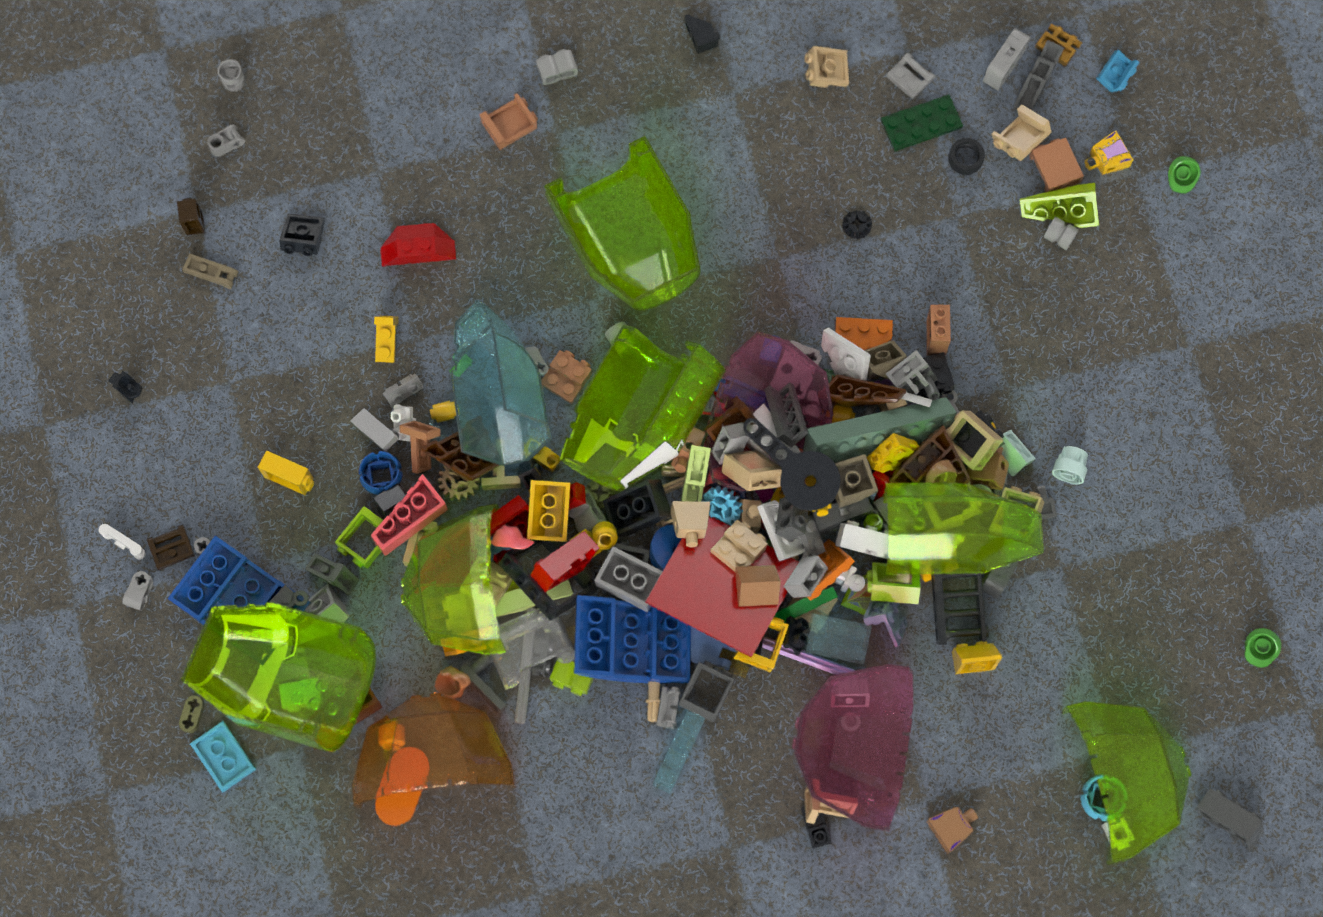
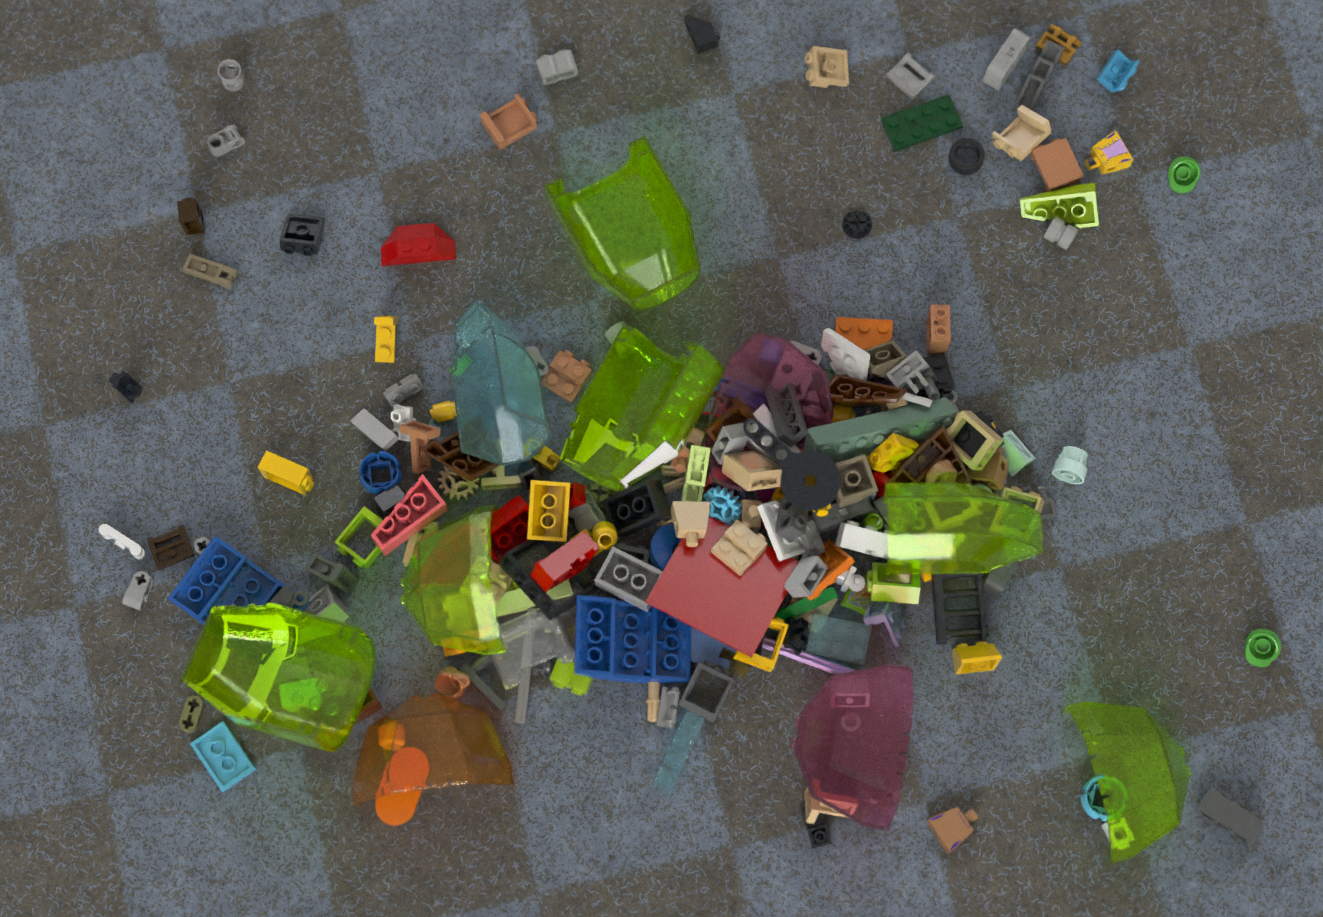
coral hair [482,525,535,565] -> none
medium nougat slope [735,565,780,607] -> none

